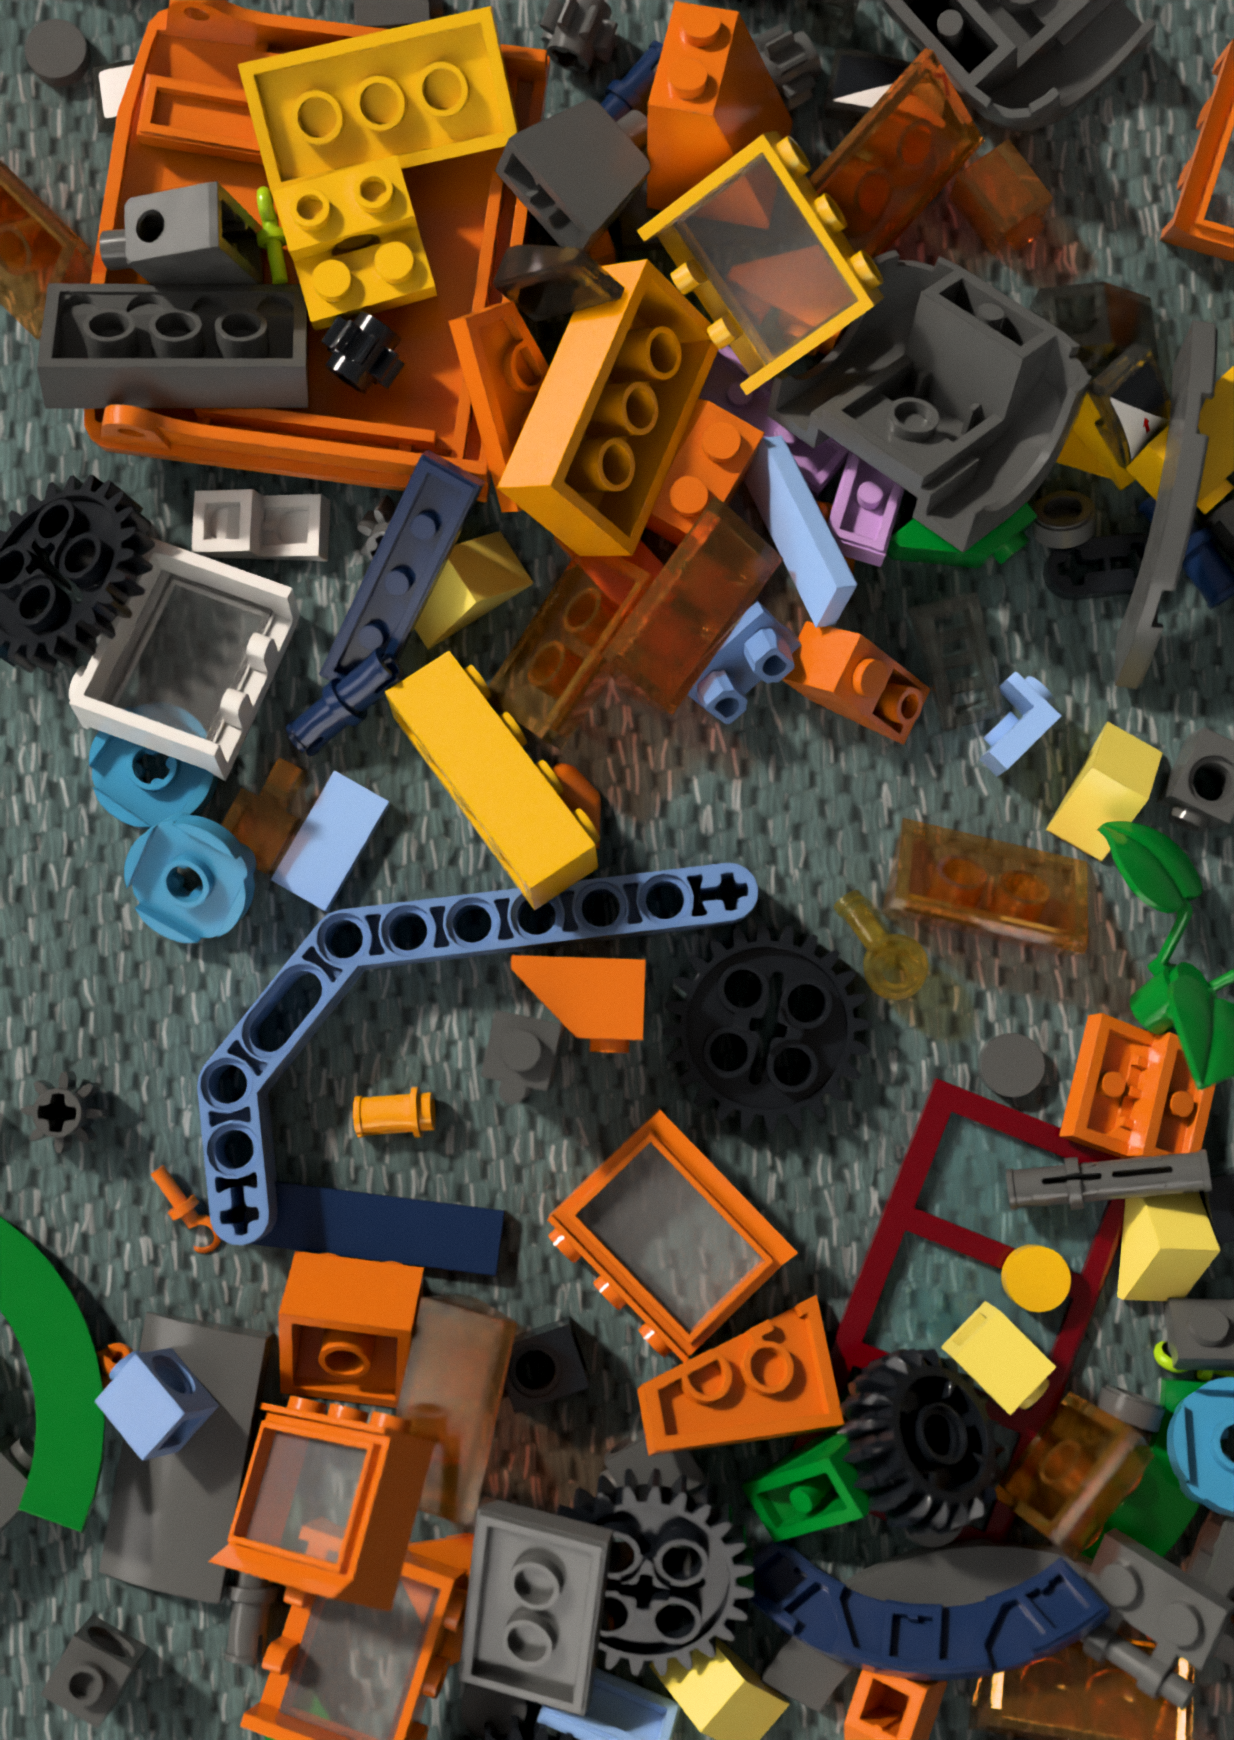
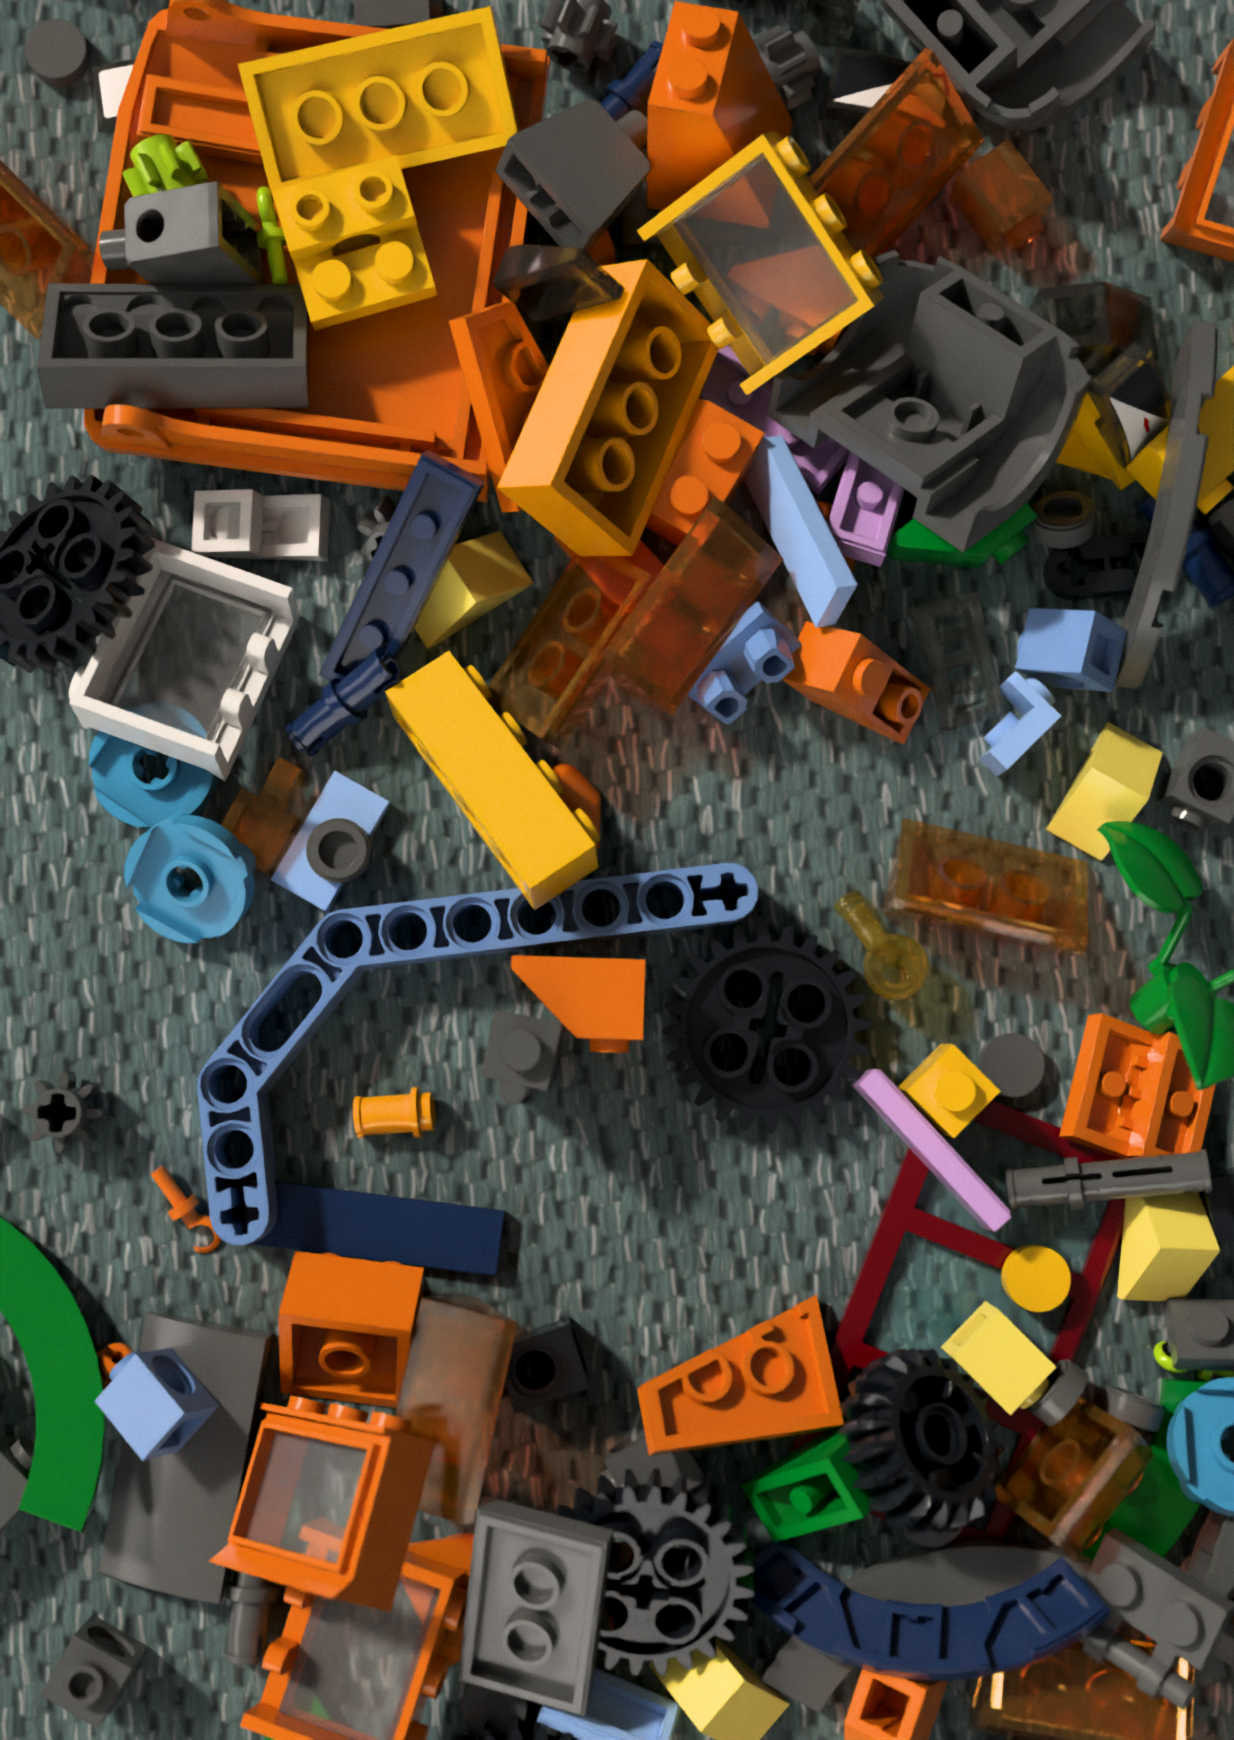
black gear [321,311,405,394] -> none
window [547,1108,798,1362] -> none
none -> lime gear [122,134,209,197]
none -> dark grey tile [306,818,373,884]
none -> lavender tile [851,1068,1012,1232]
none -> yellow brick [897,1044,1000,1138]
none -> medium blue brick [1015,608,1127,692]
none -> dark grey tile [1029,1359,1089,1427]

